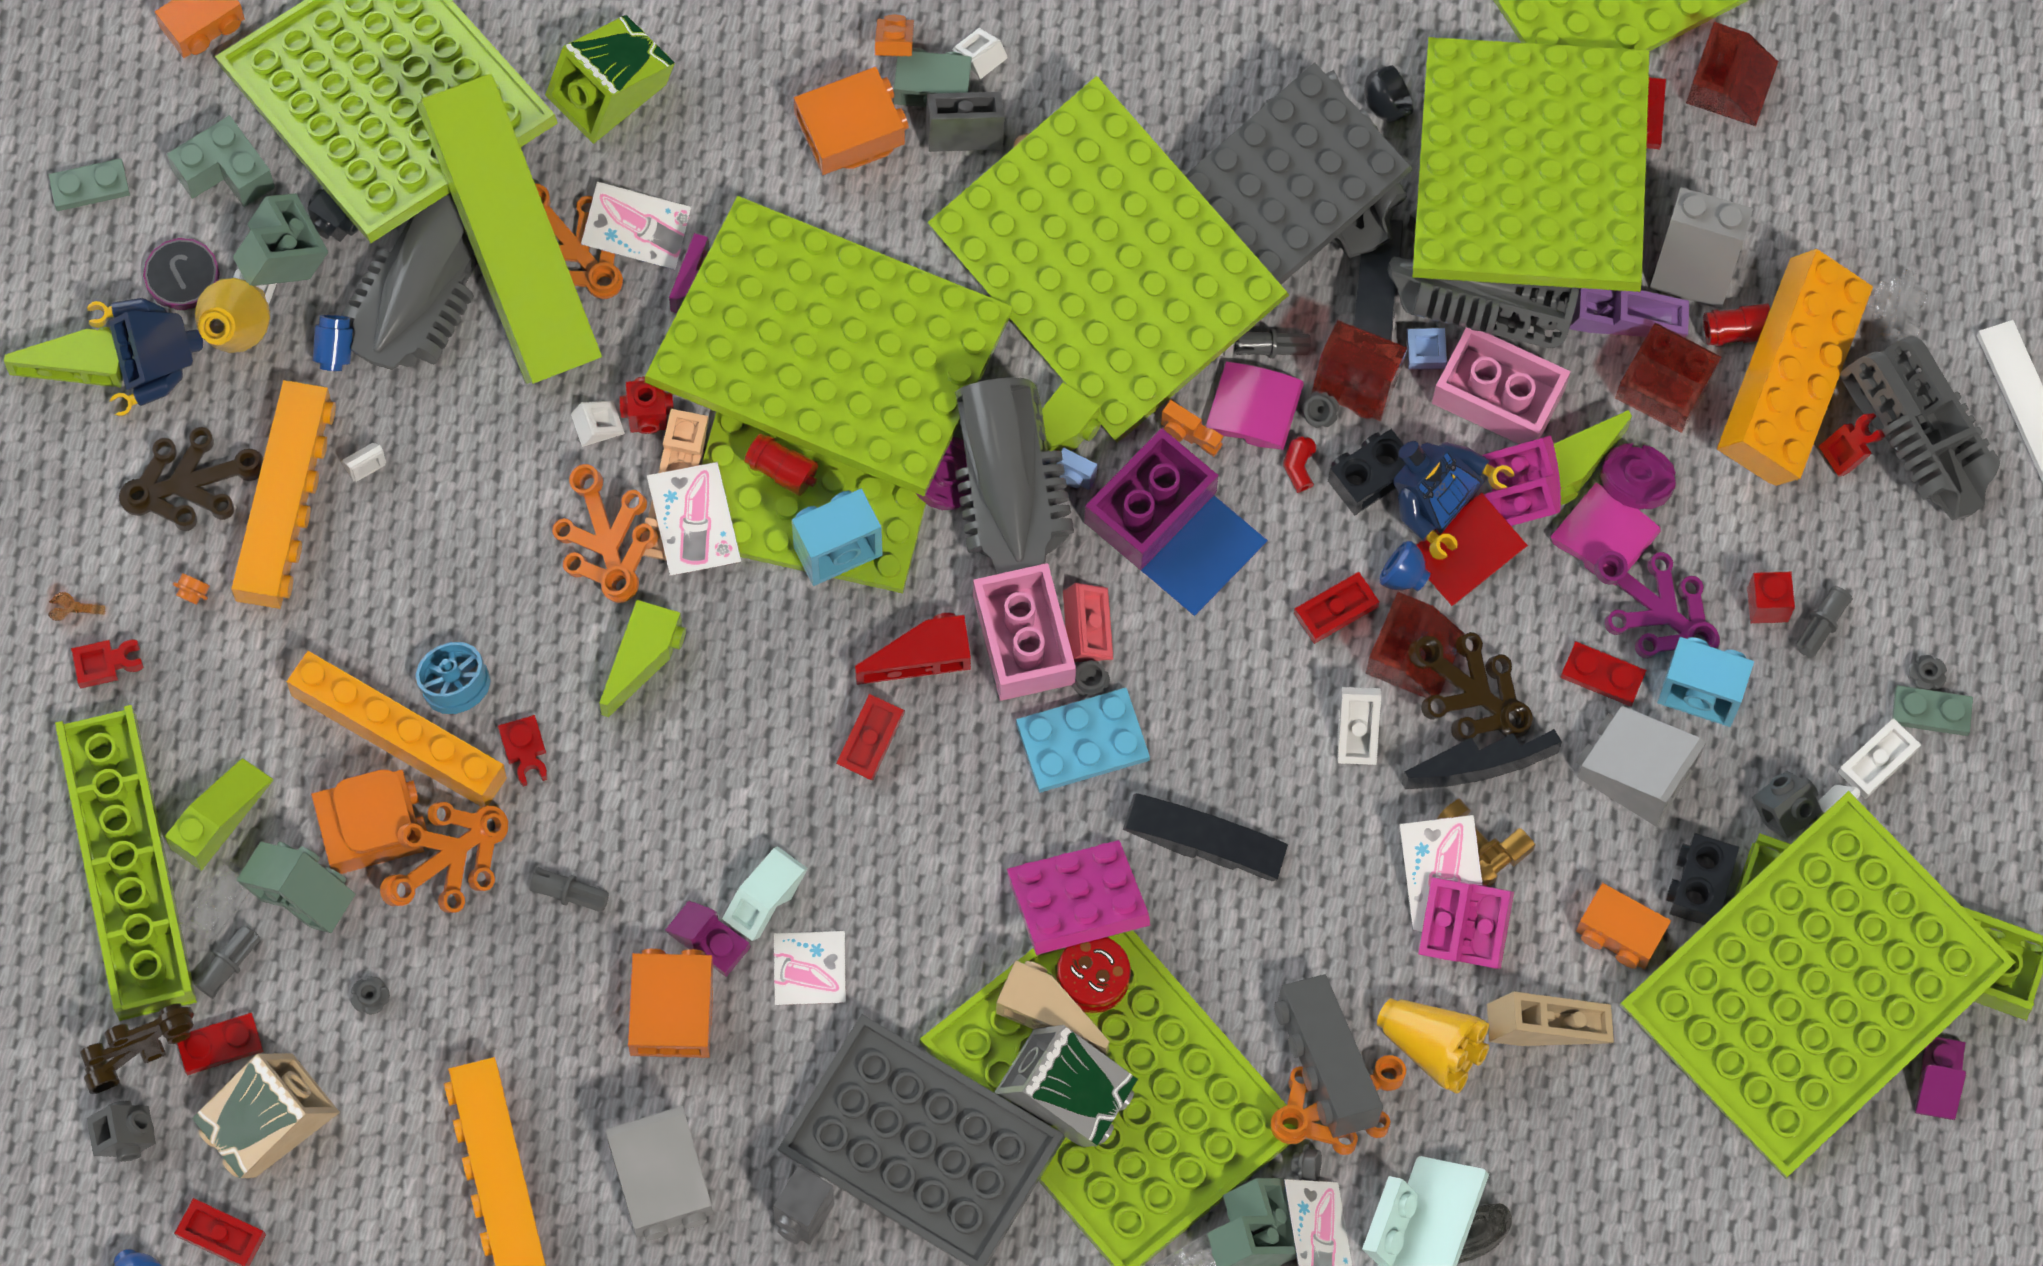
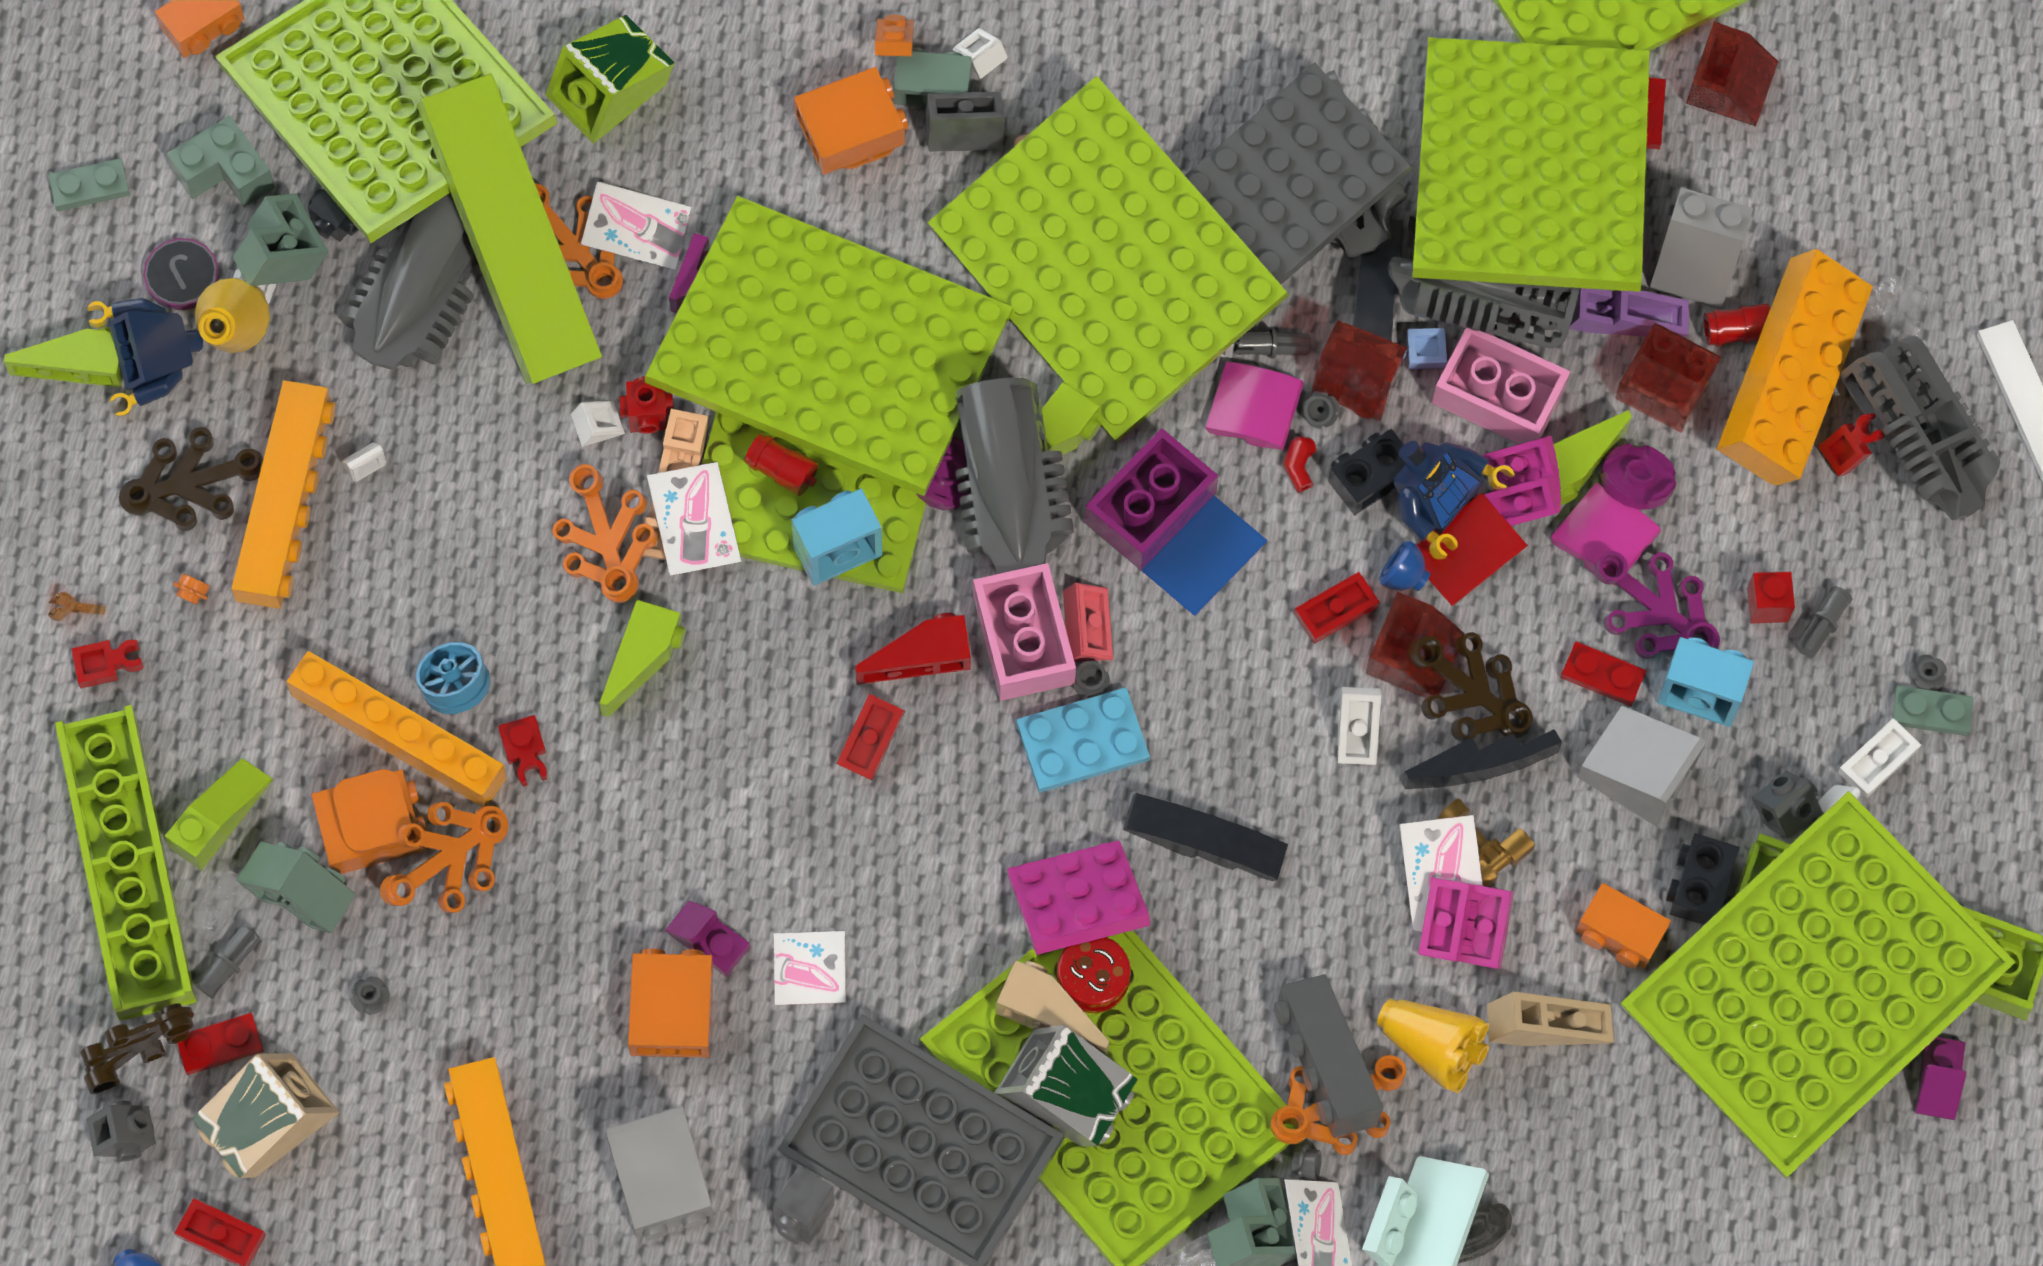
blue brick [313,315,353,371] -> none
dark grey axle [529,867,609,912] -> none
light aqua slope [722,846,808,941] -> none
light blue plate [1056,448,1097,490] -> none
orange plate [1161,400,1224,457] -> none
black hair [1364,65,1414,122] -> none

